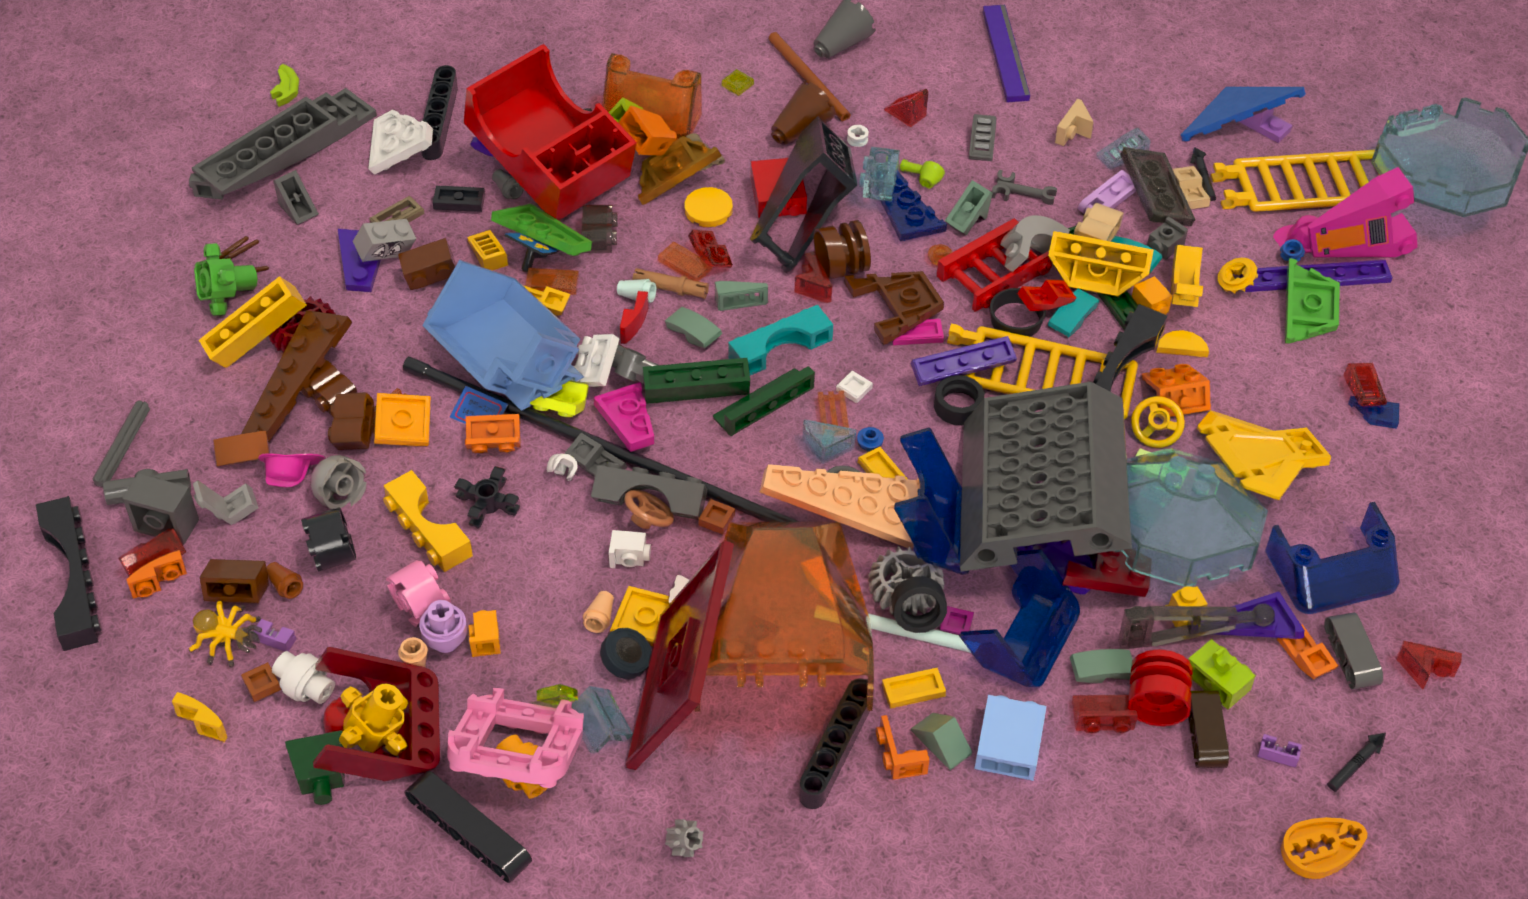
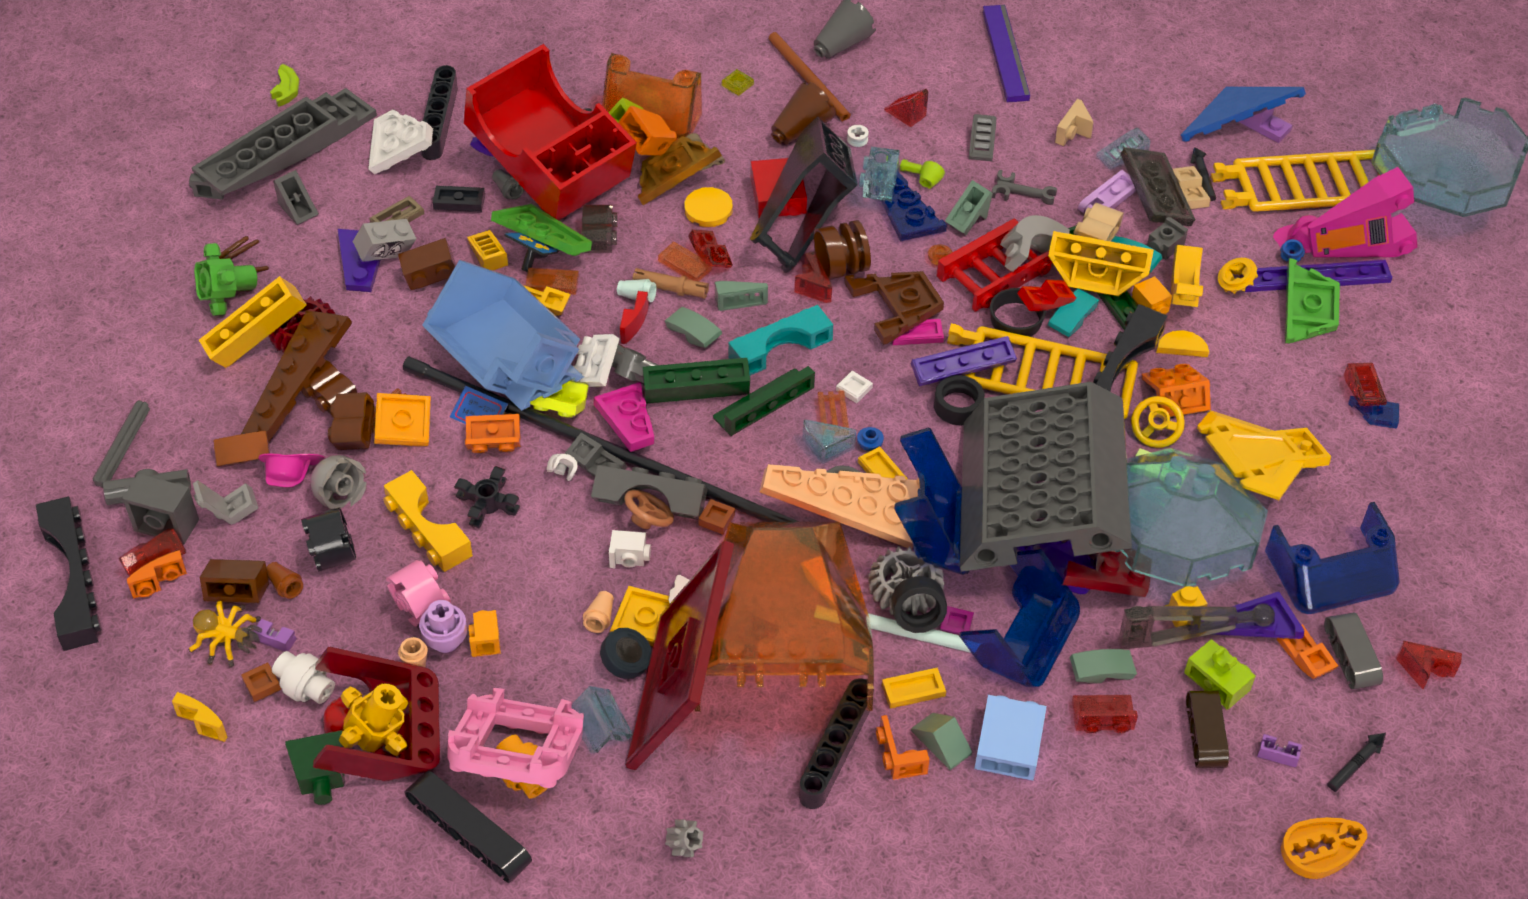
clear neon green tile [536,684,578,705] -> none
red wheel [1128,649,1193,726] -> none

